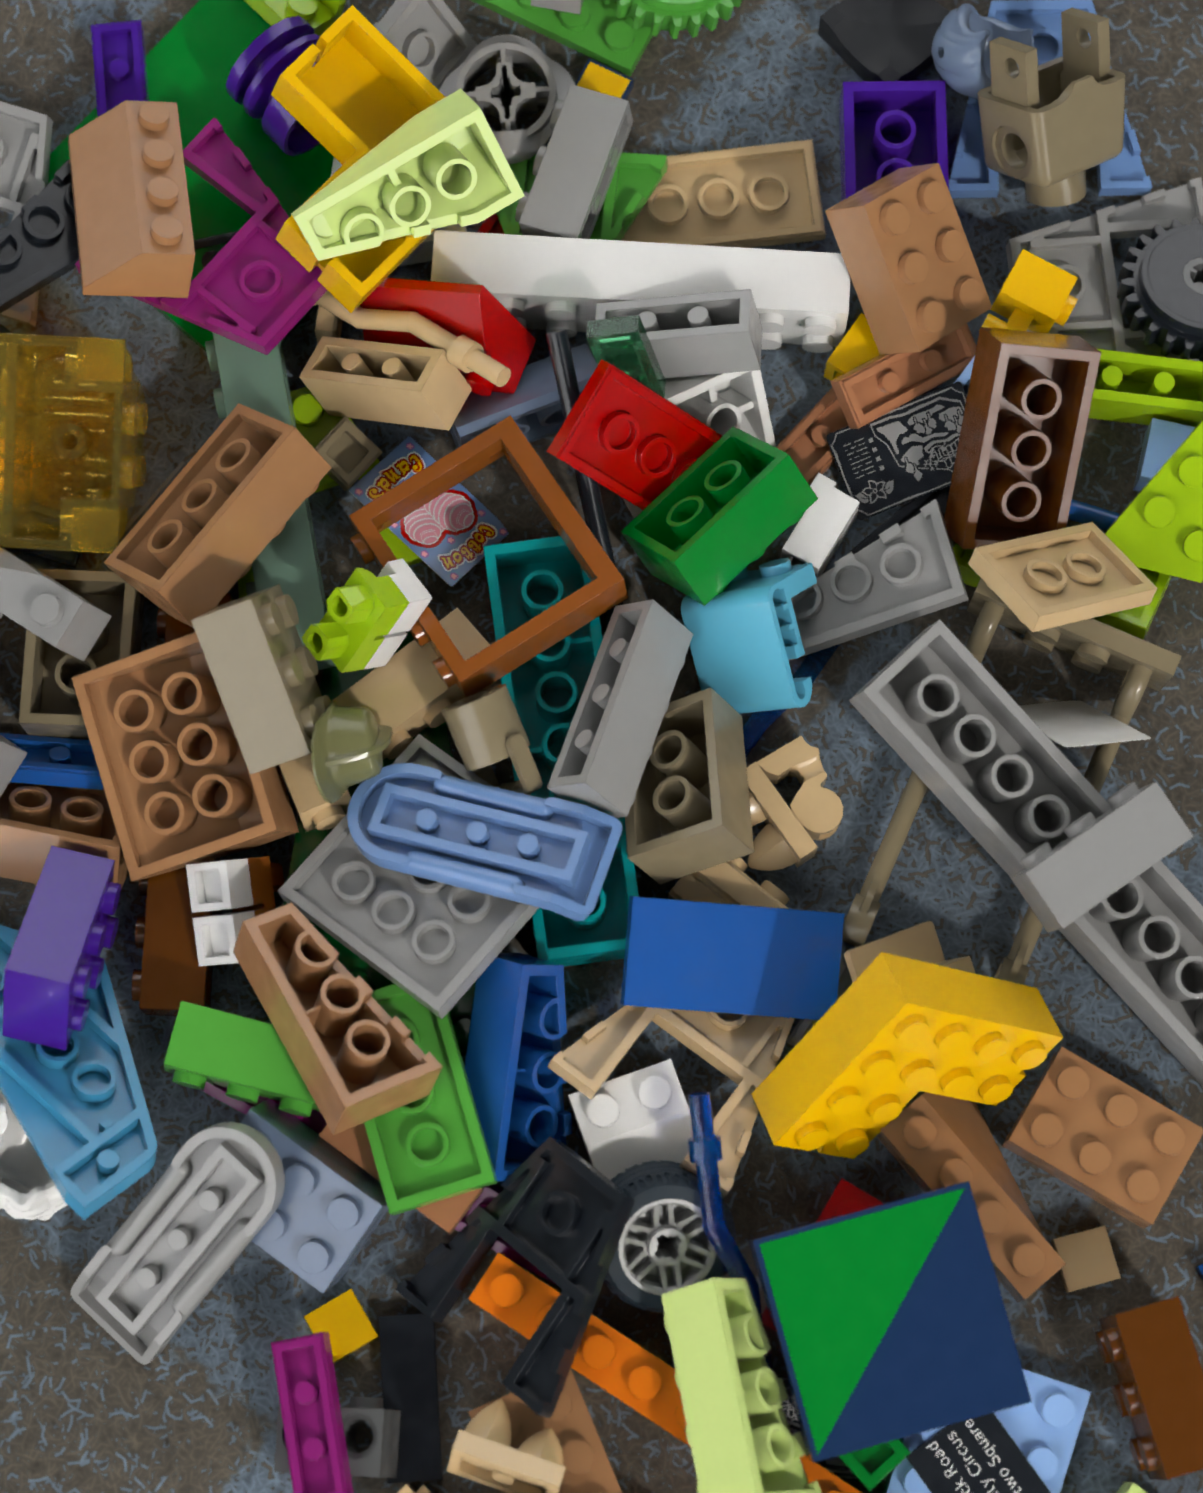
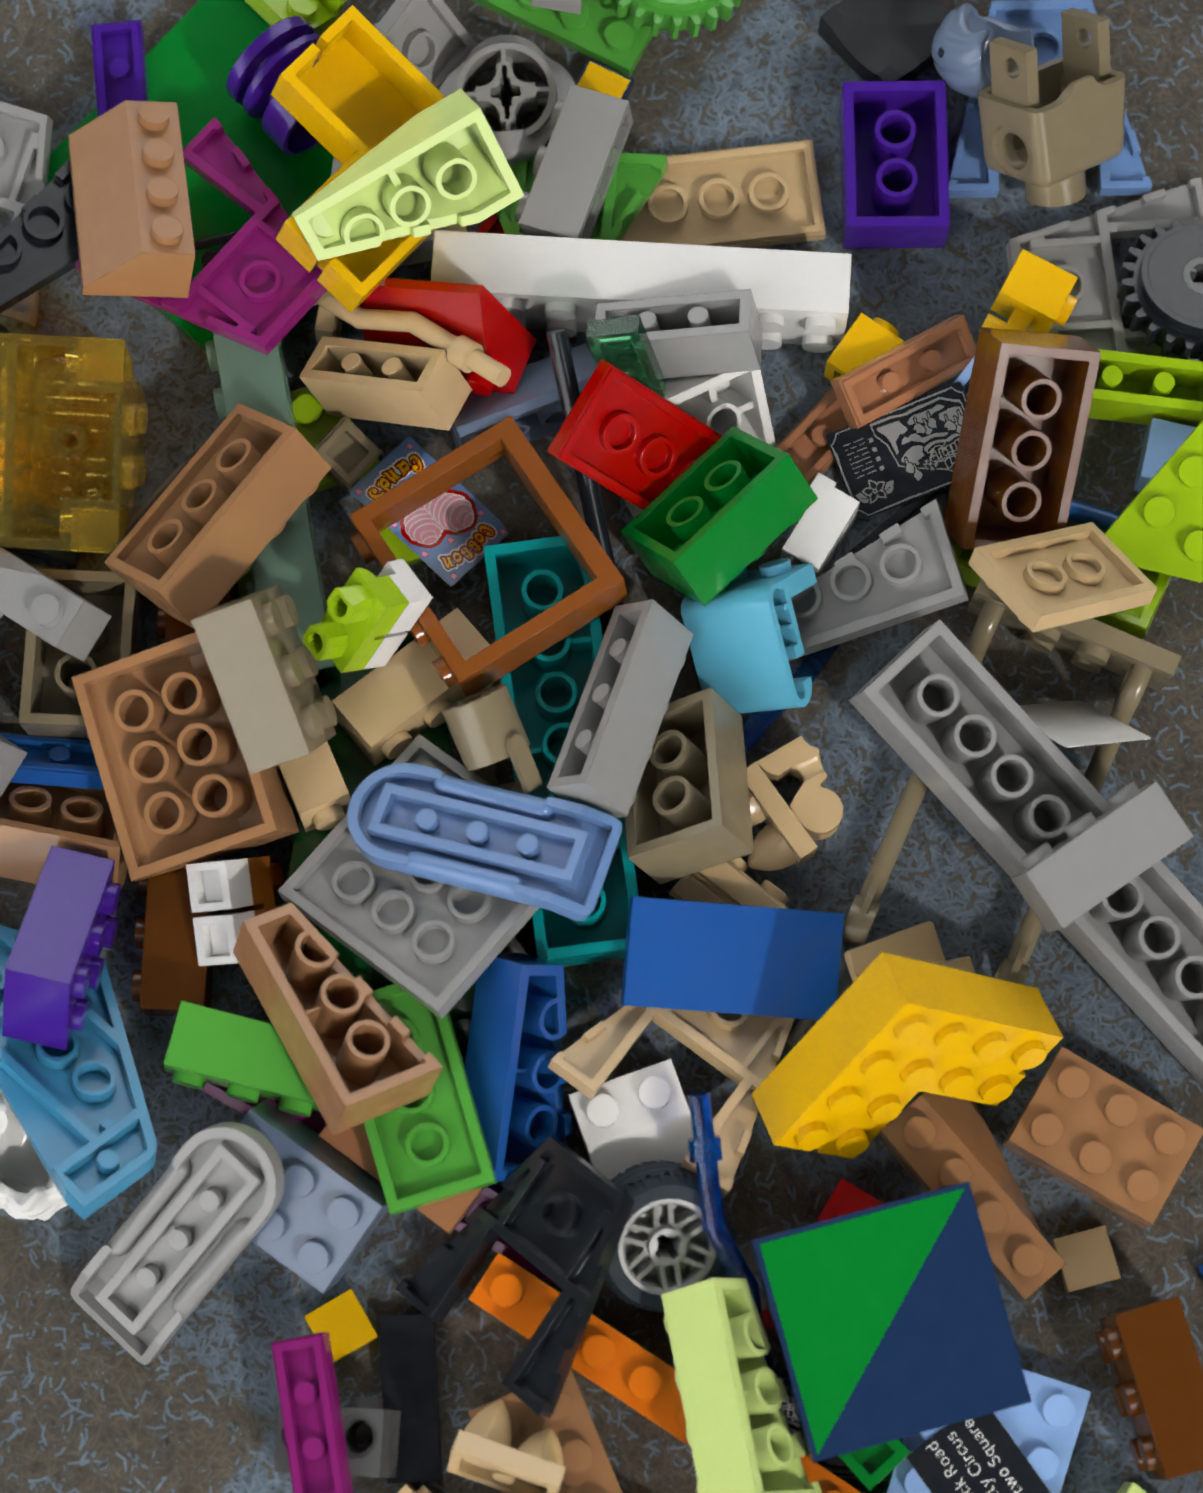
olive piece [311,701,393,803] -> none
medium nougat brick [825,163,992,355] -> none

